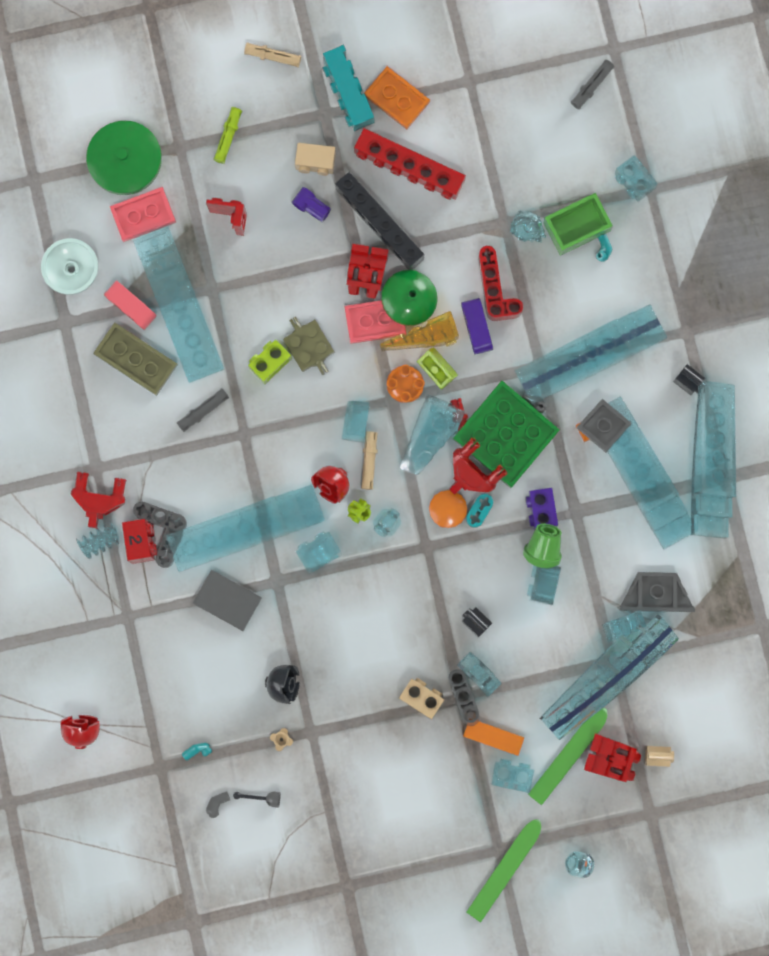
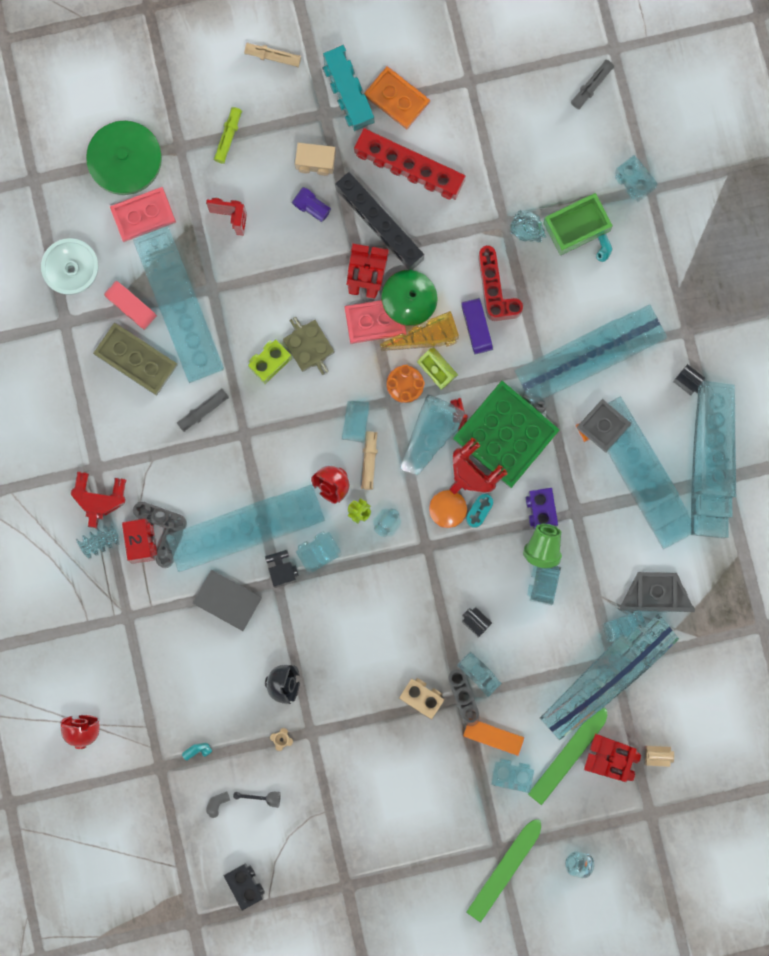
none -> black brick [223,863,265,911]
none -> black brick [265,550,299,588]

